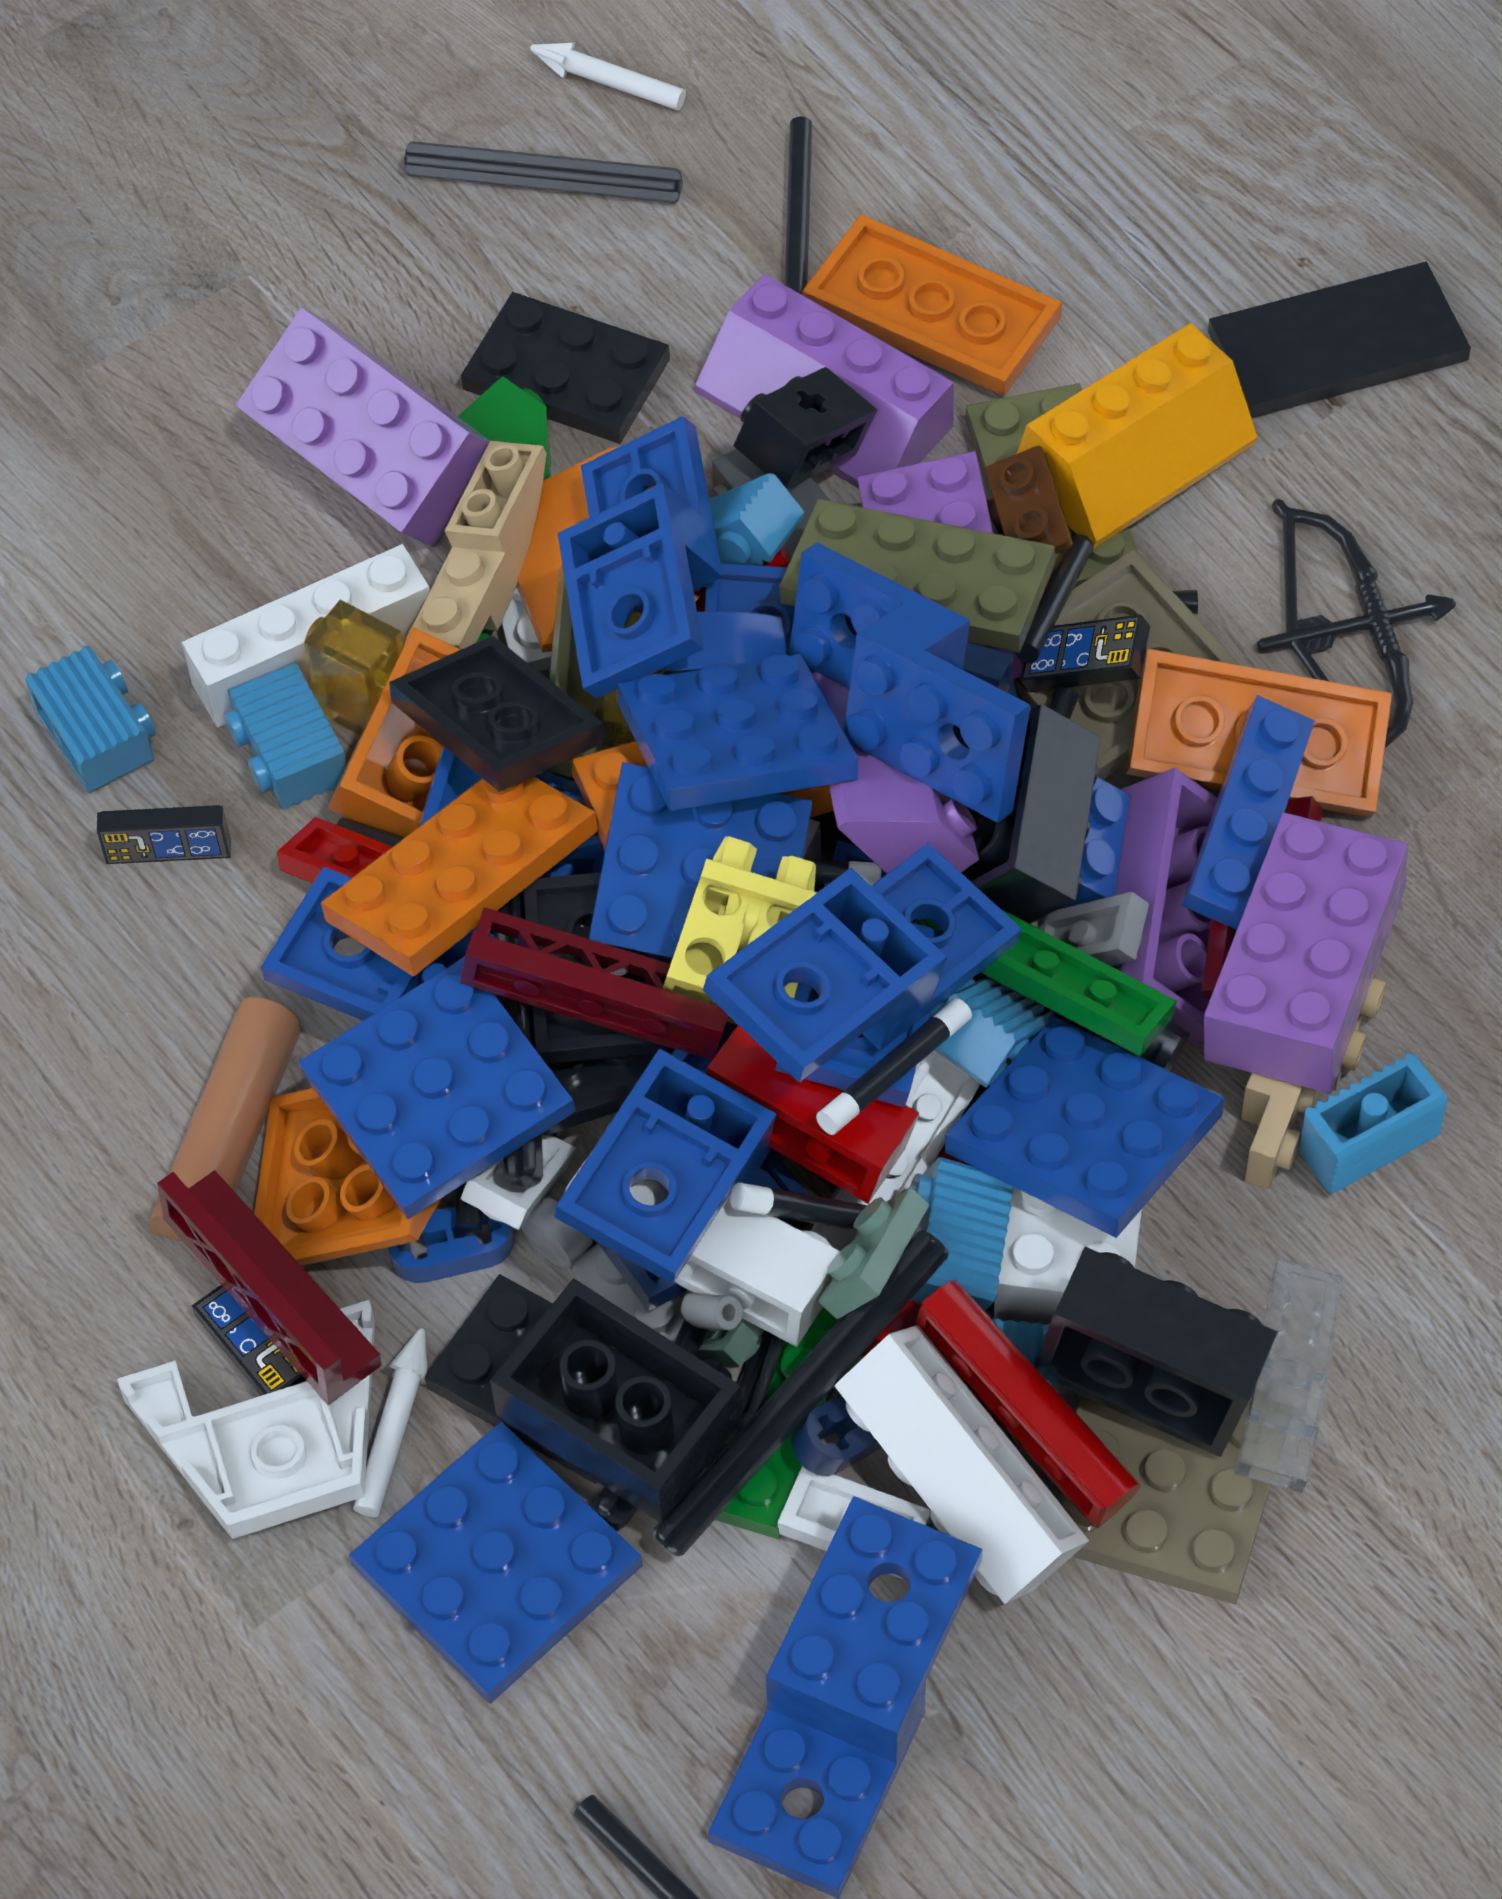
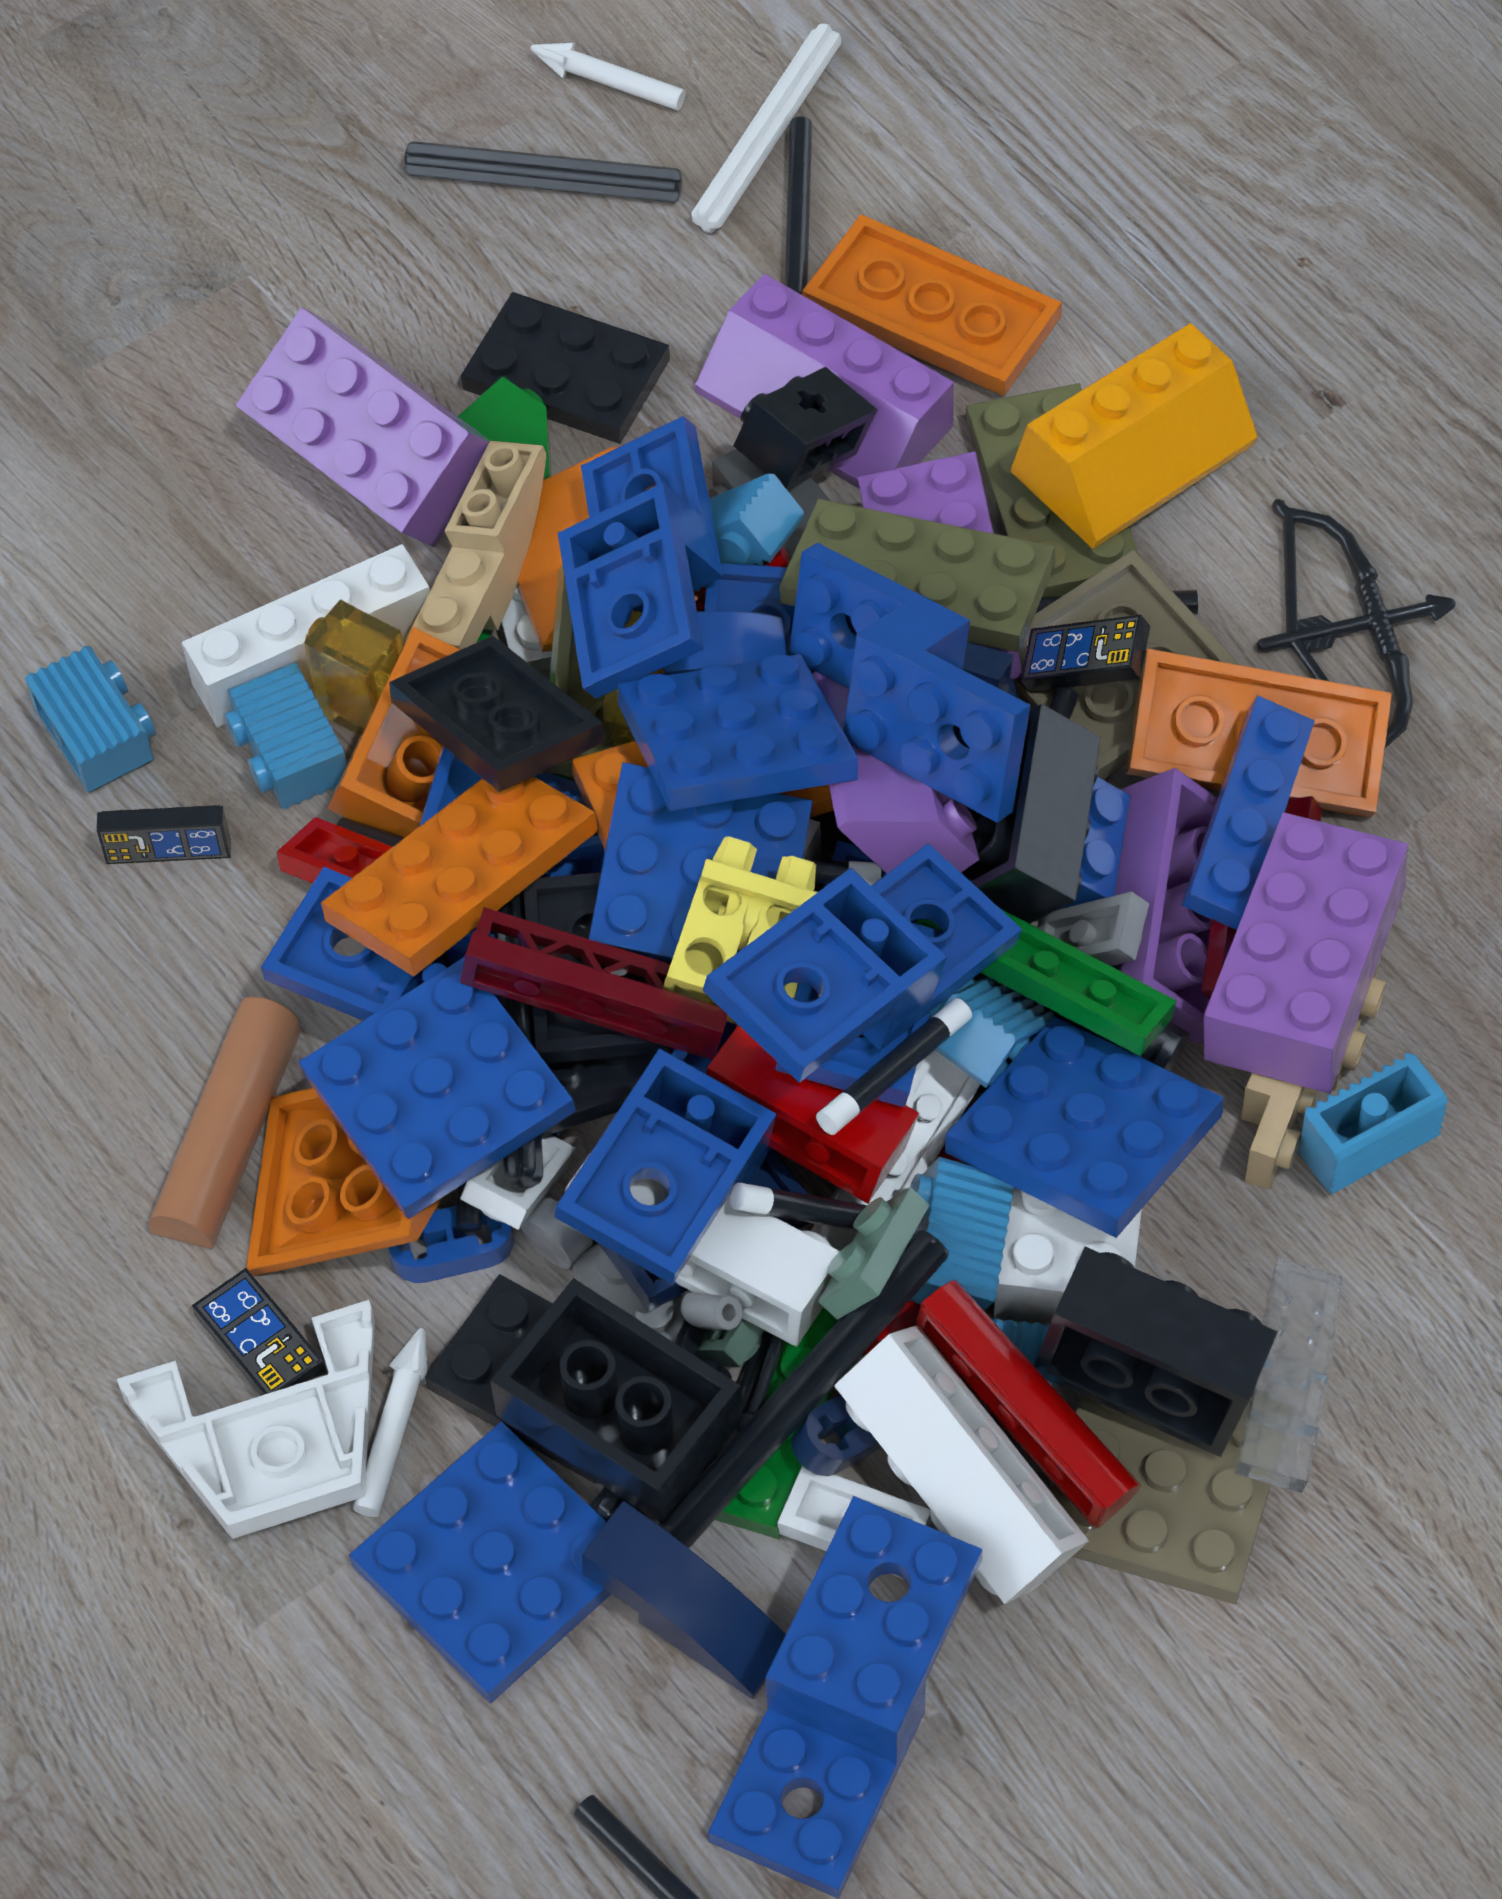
dark red fence [157,1170,382,1405] -> none
reddish brown bracket [985,446,1073,591] -> none
black bar [1015,535,1094,663] -> none
black tile [1208,261,1471,418] -> none
none -> dark blue slope [582,1501,786,1700]
none -> white axle [692,23,841,233]

